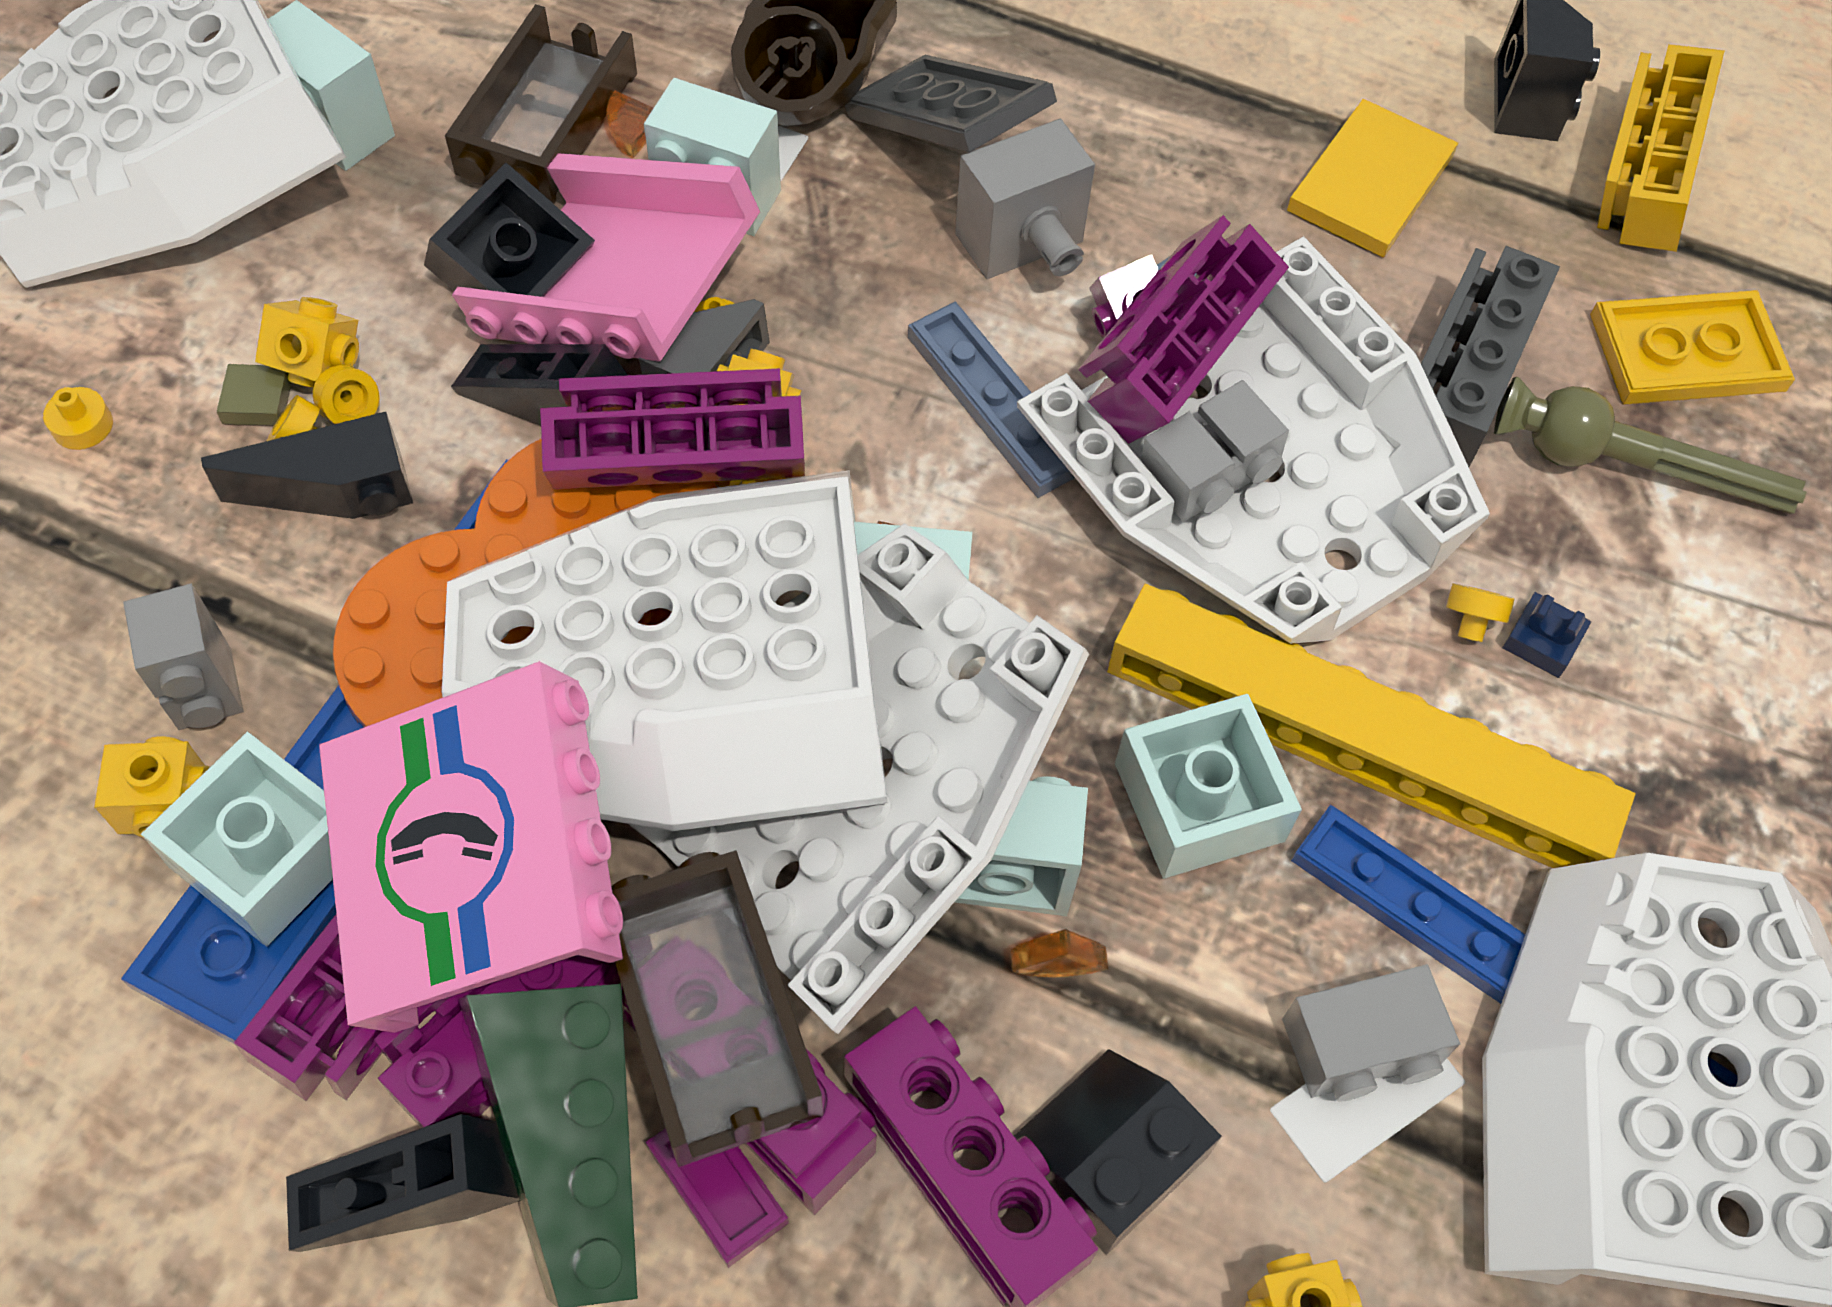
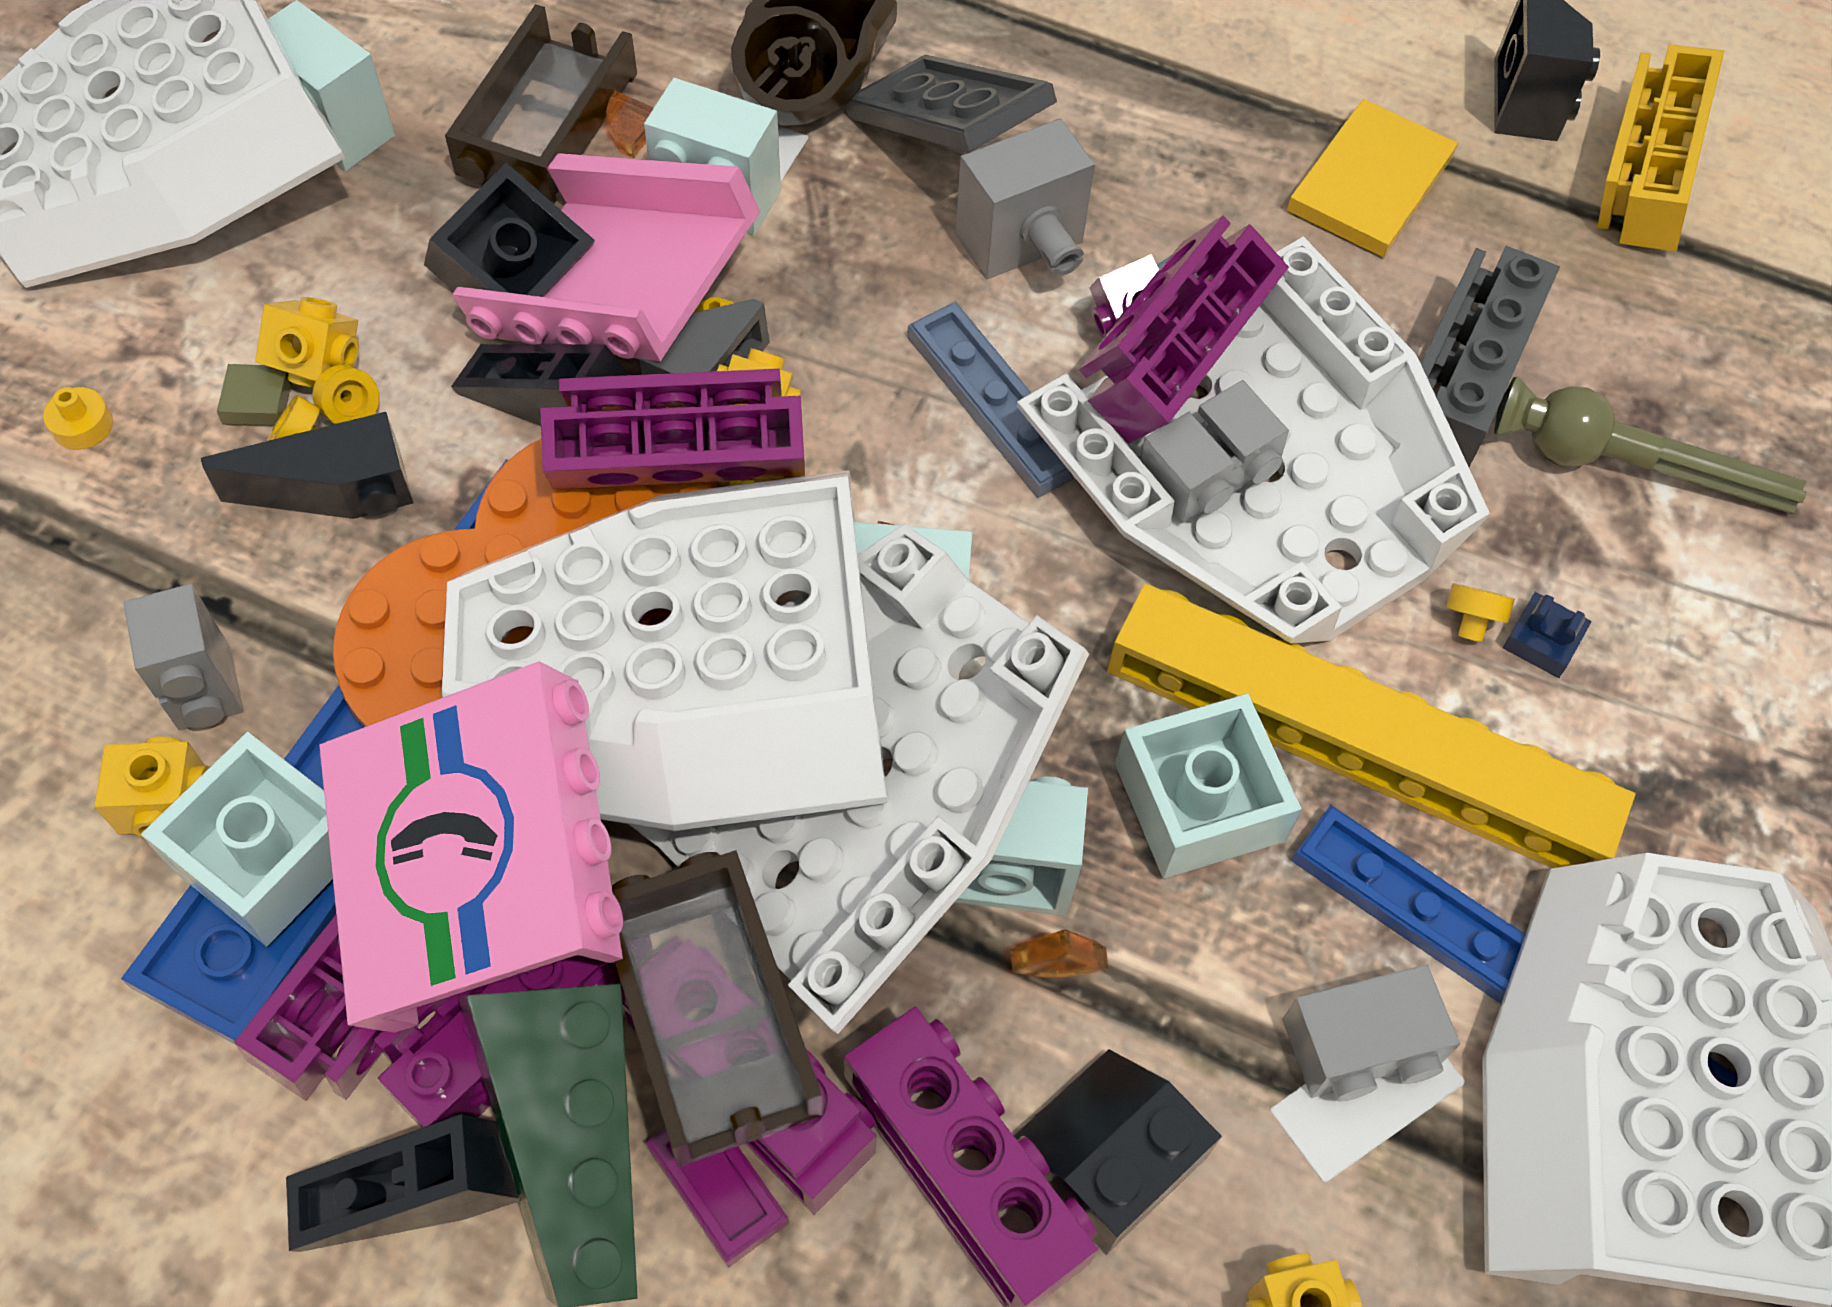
yellow tile [1590,290,1795,405] -> none

